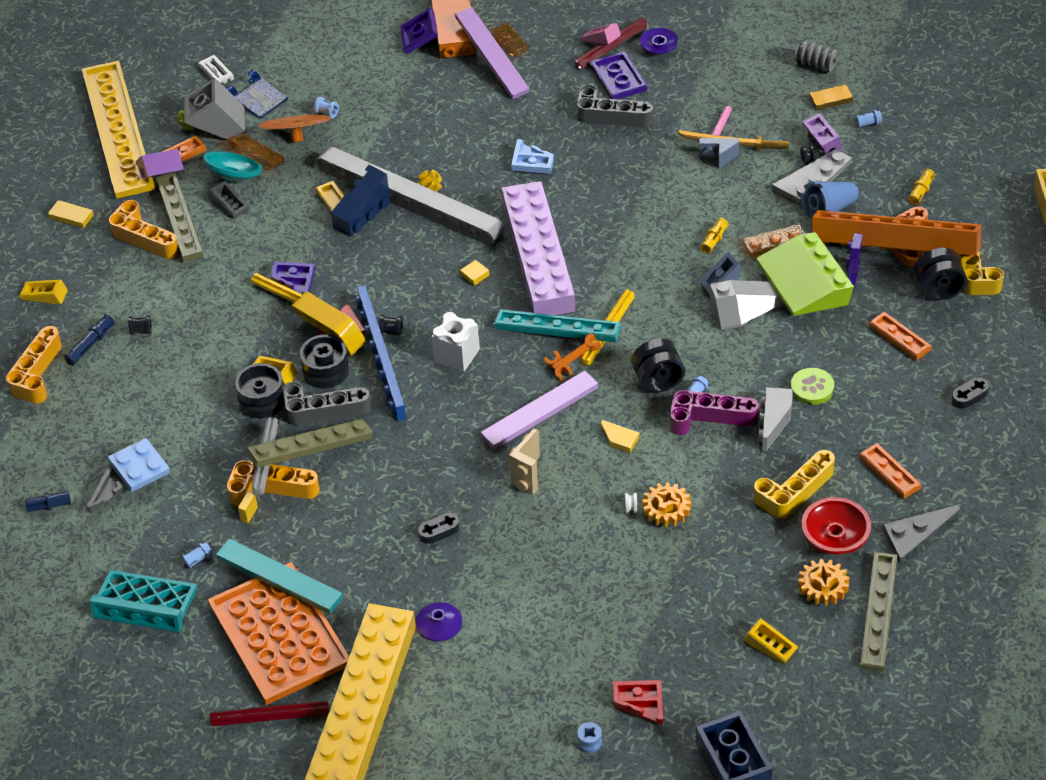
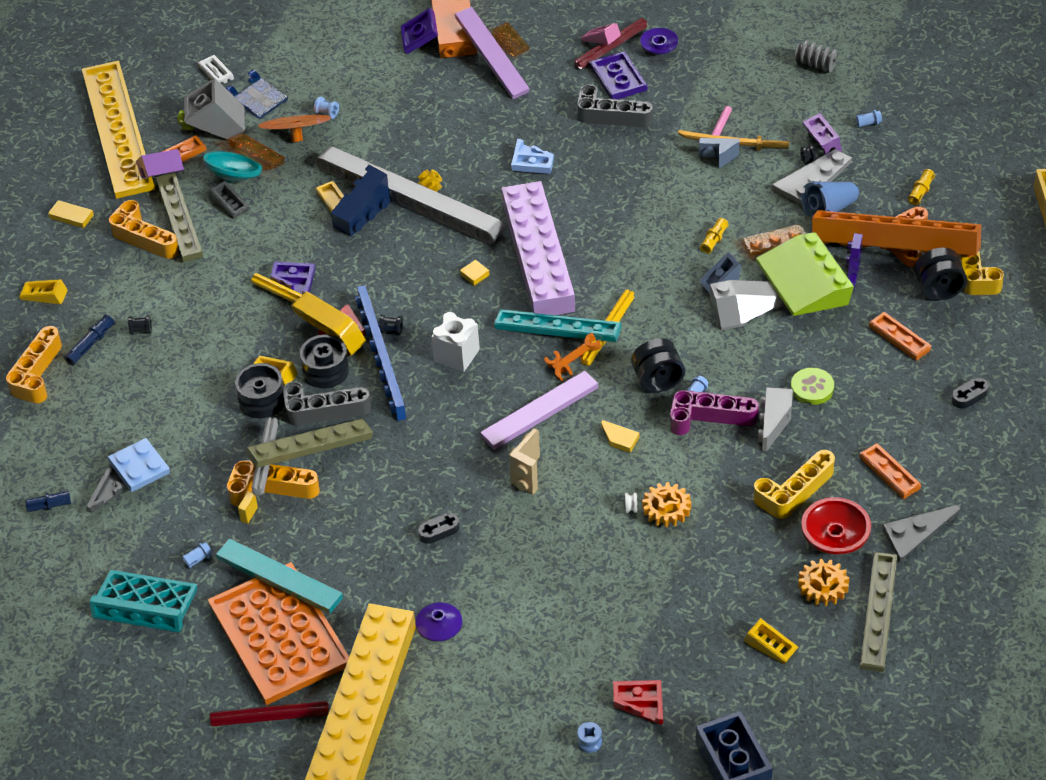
tile [809,85,853,111] -> none

